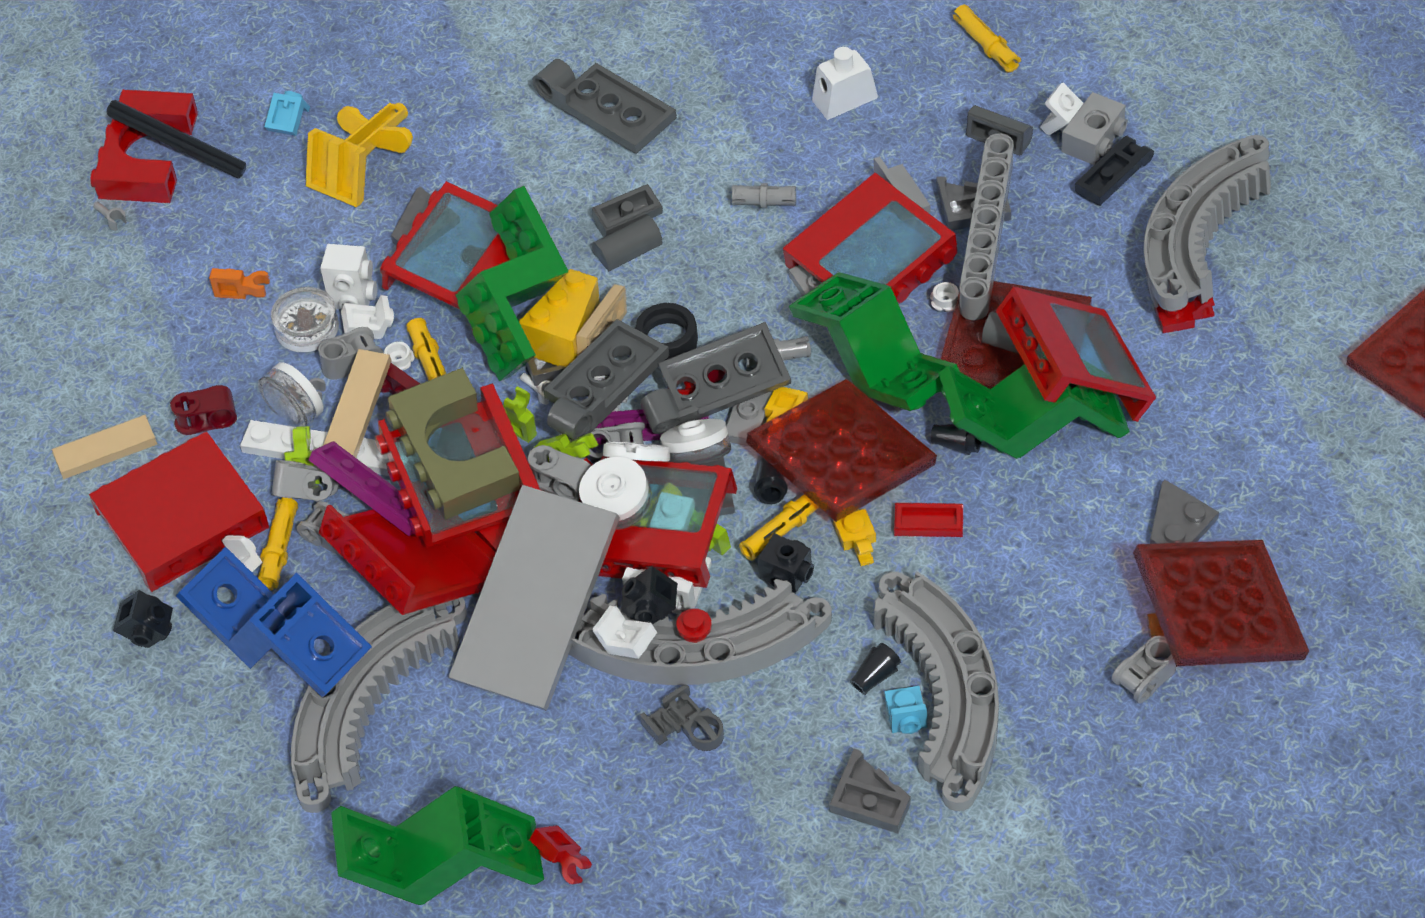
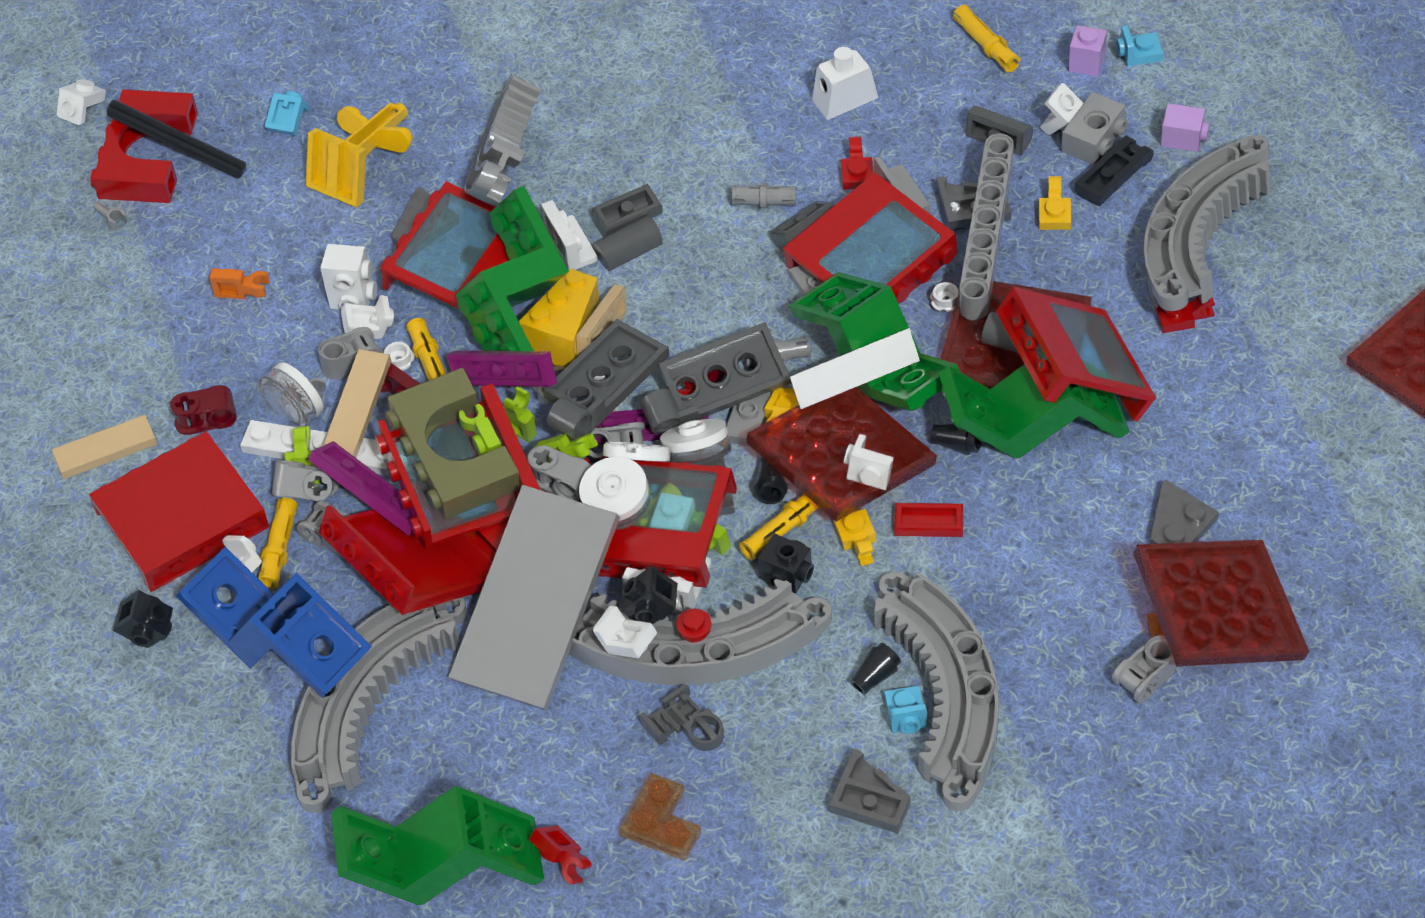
clear piece [271,287,339,352] -> none
dark grey hinge [532,59,677,154] -> none
black tyre [635,303,698,361] -> none
none -> white bracket [57,79,106,125]
none -> magenta tile [447,351,557,387]
none -> lime plate [459,404,501,456]
none -> light grey gear [465,73,541,207]
none -> white bracket [541,200,597,270]
none -> clear orange plate [619,773,701,861]
none -> dark grey brick [769,201,835,252]
none -> white sticker [790,328,920,409]
none -> red plate [841,136,874,190]
none -> white bracket [844,434,894,490]
none -> yellow plate [1039,176,1071,230]
none -> lavender brick [1069,25,1107,77]
none -> medium azure bracket [1116,25,1164,67]
none -> lavender brick [1161,103,1210,152]

